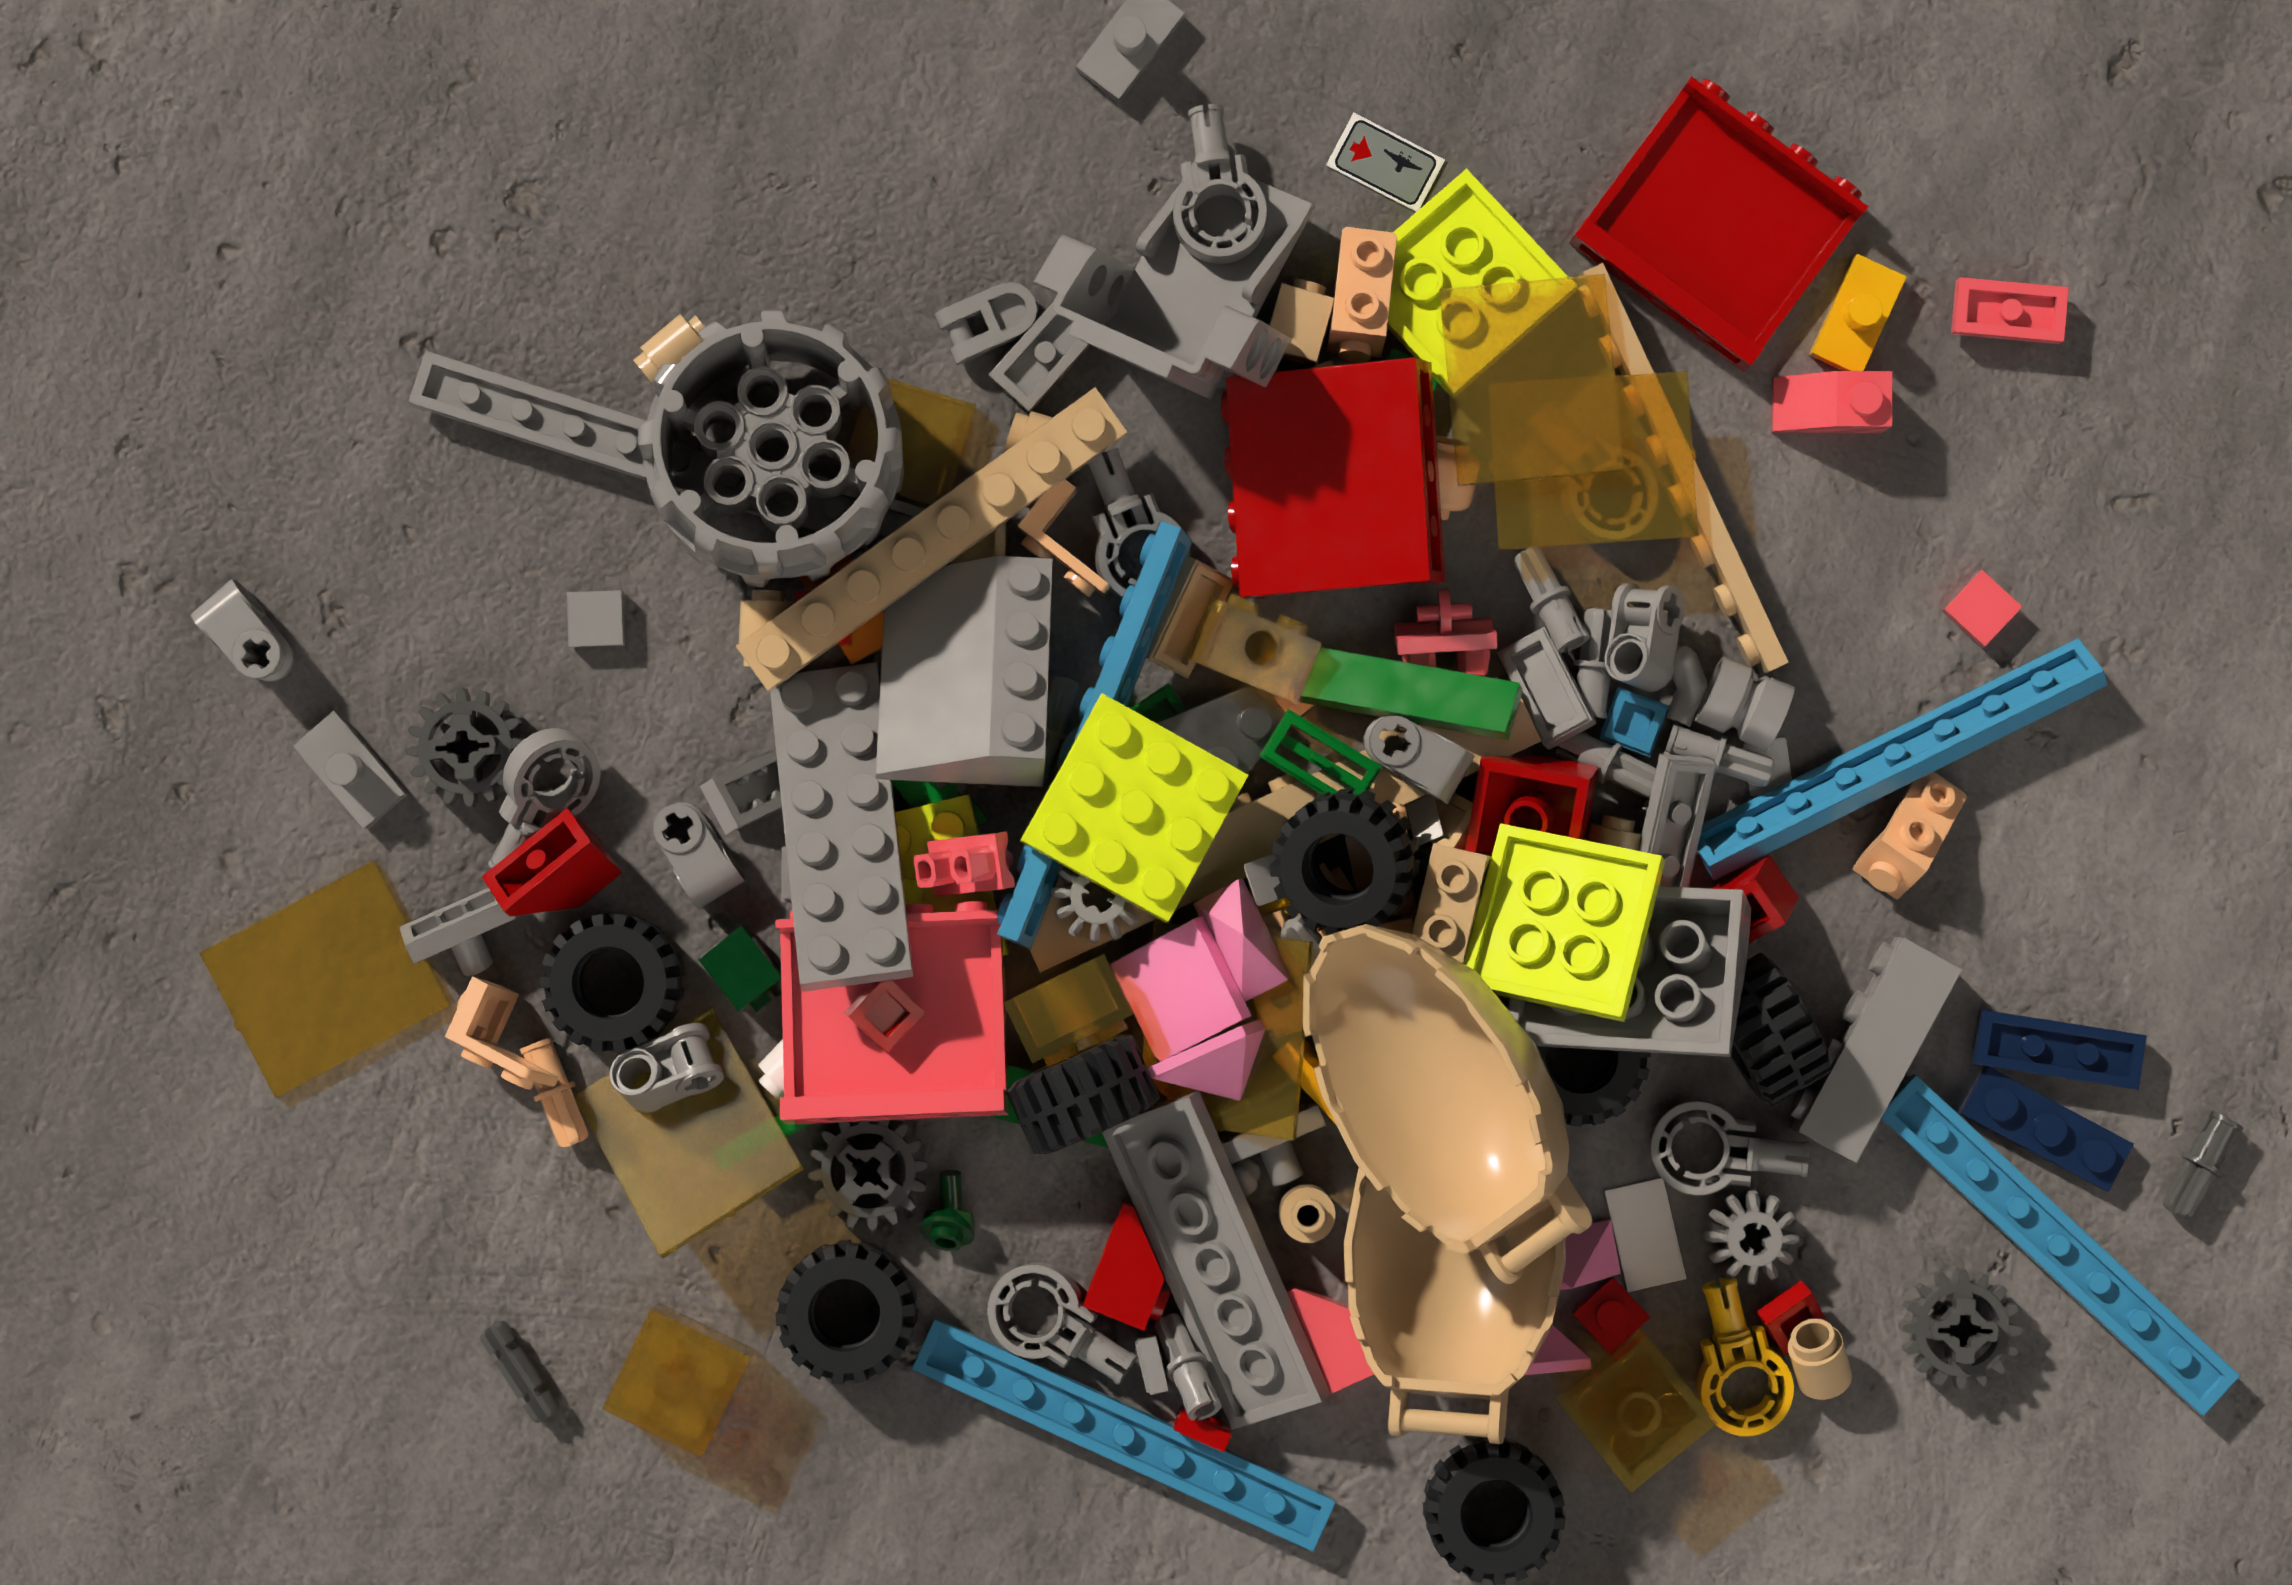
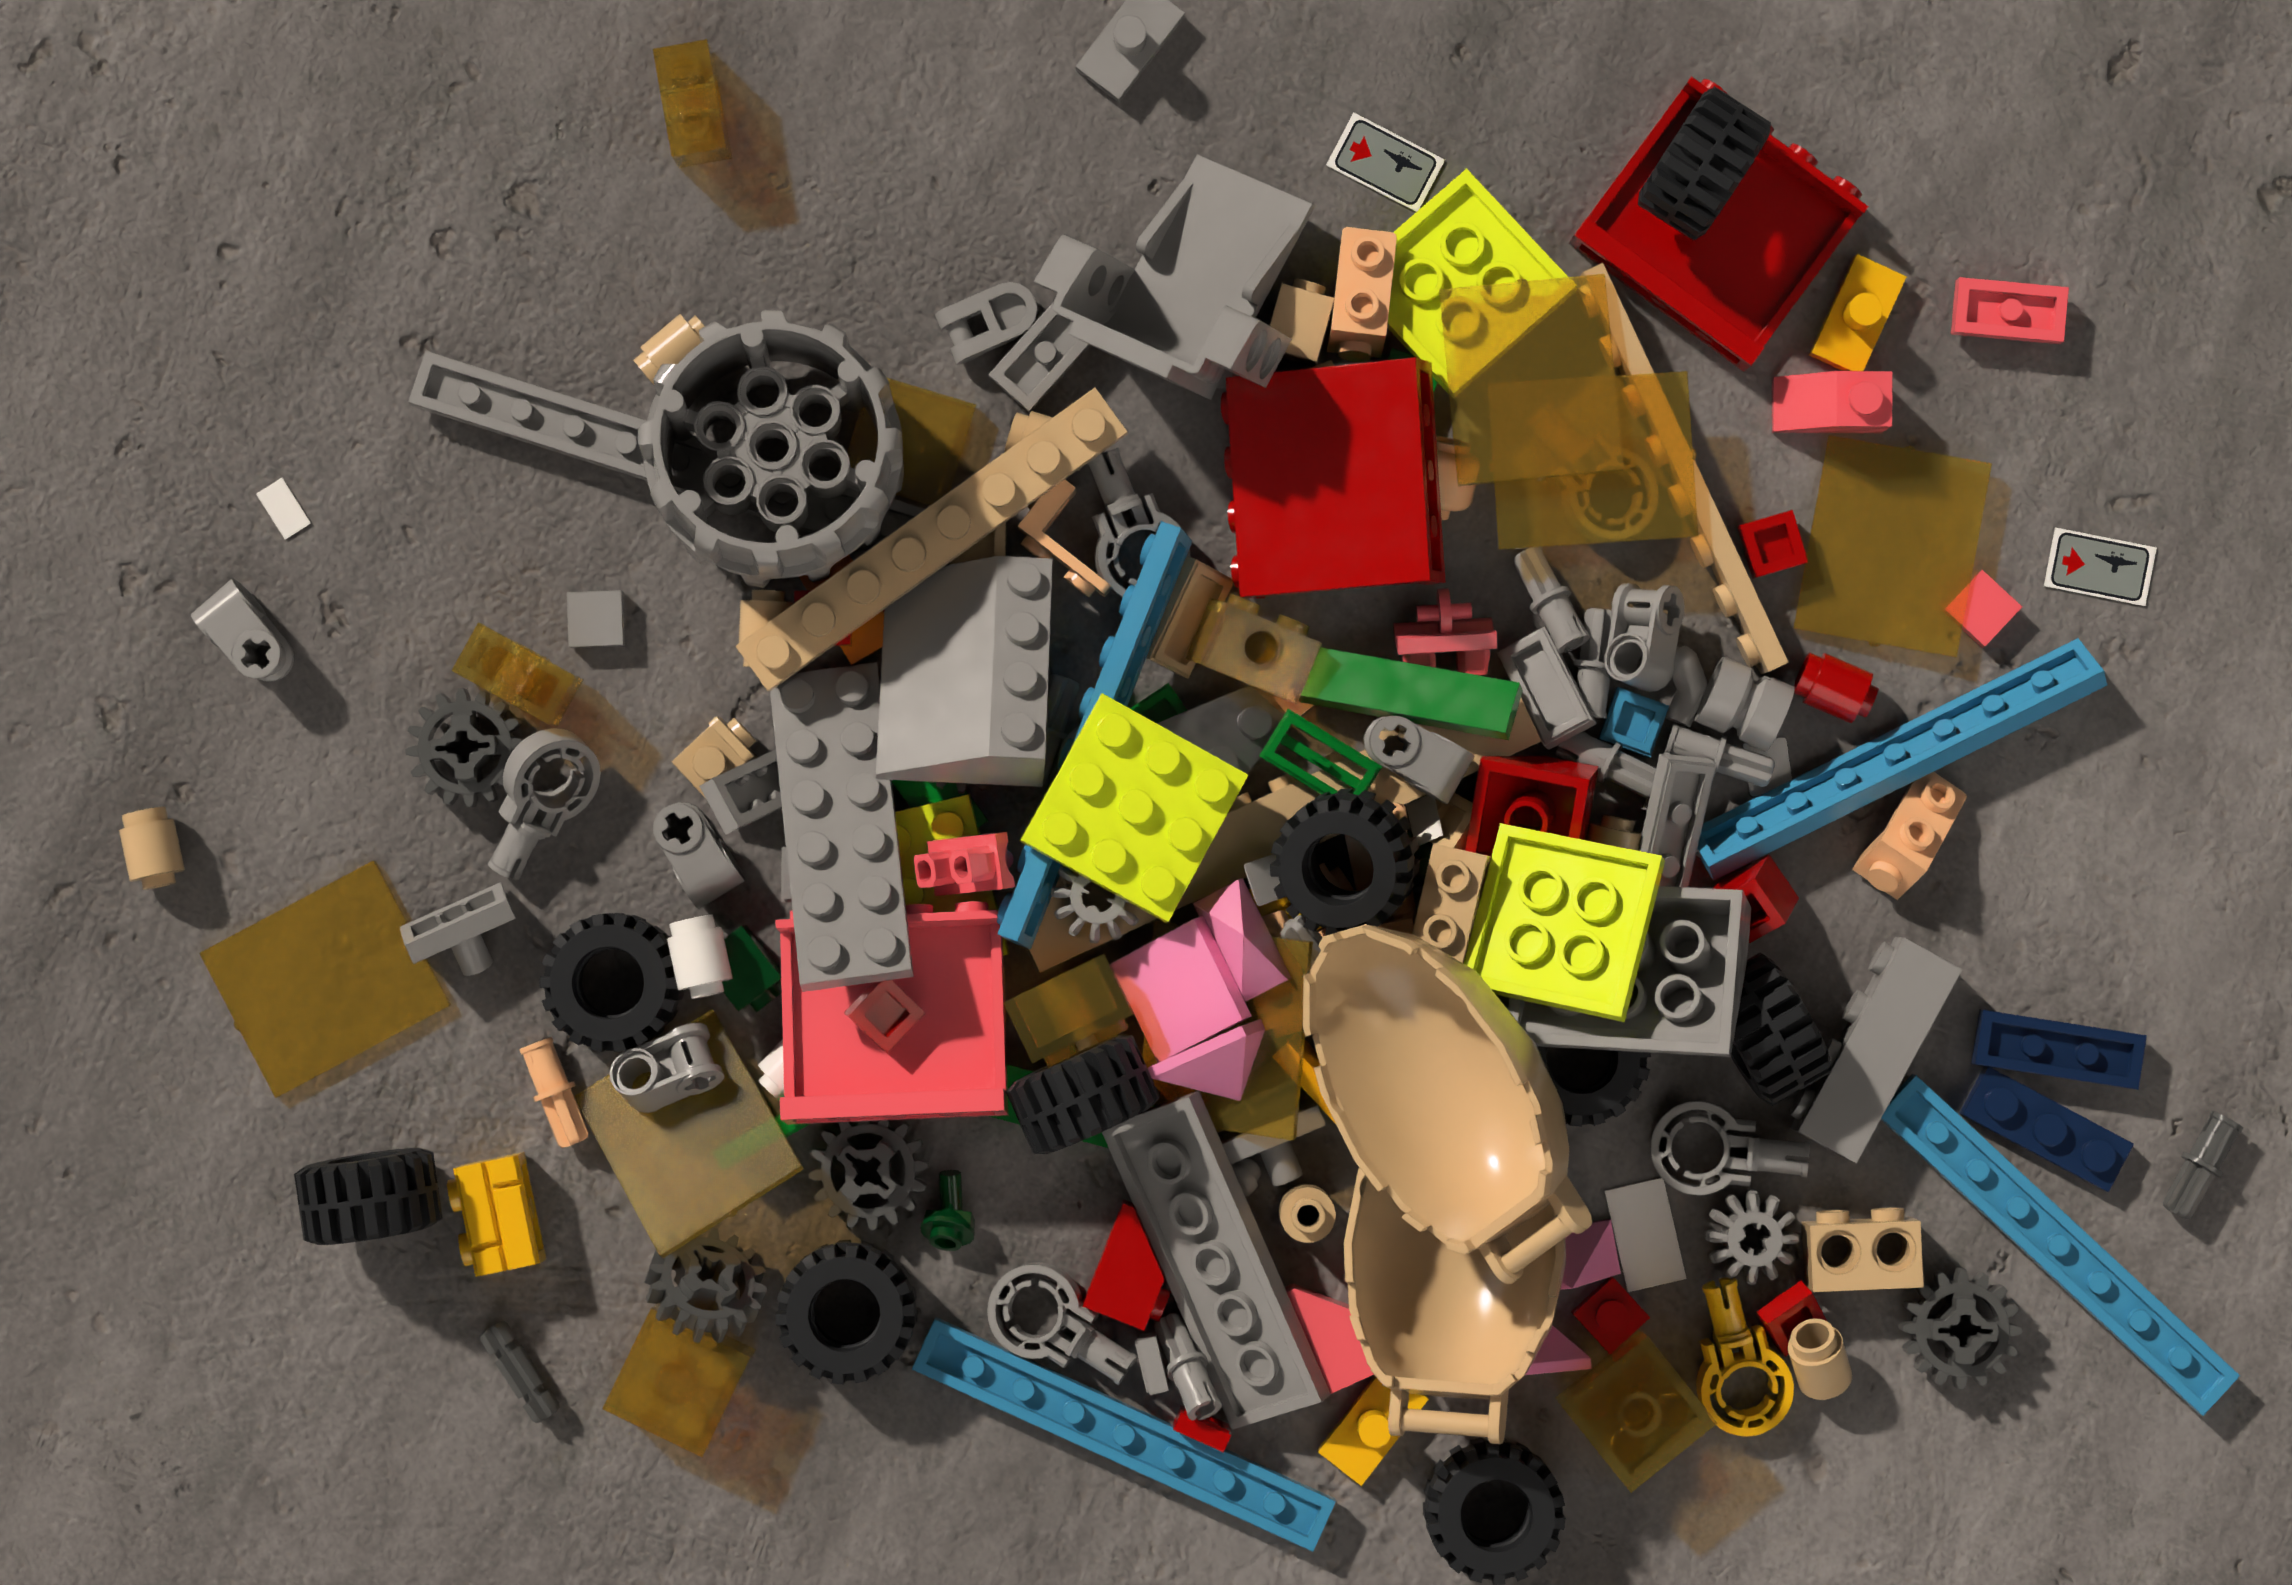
light grey tile [292,711,408,829] -> none
light nougat bracket [445,976,559,1090] -> none
red slope [482,808,622,917] -> none
light grey pin [1173,104,1267,264] -> none
none -> tan brick [119,807,185,890]
none -> white sticker [256,478,311,540]
none -> black tyre [294,1148,443,1245]
none -> yellow brick [447,1152,546,1277]
none -> clear yellow brick [451,622,584,727]
none -> dark grey gear [644,1227,767,1343]
none -> clear yellow brick [653,39,732,168]
none -> white brick [667,914,733,999]
none -> tan bracket [671,716,758,800]
none -> yellow tile [1317,1376,1429,1486]
none -> black tyre [1638,86,1771,241]
none -> red plate [1737,510,1808,579]
none -> clear yellow piece [1793,435,1992,658]
none -> red brick [1794,652,1879,723]
none -> tan brick [1802,1208,1924,1292]
none -> sticker [2044,527,2157,606]

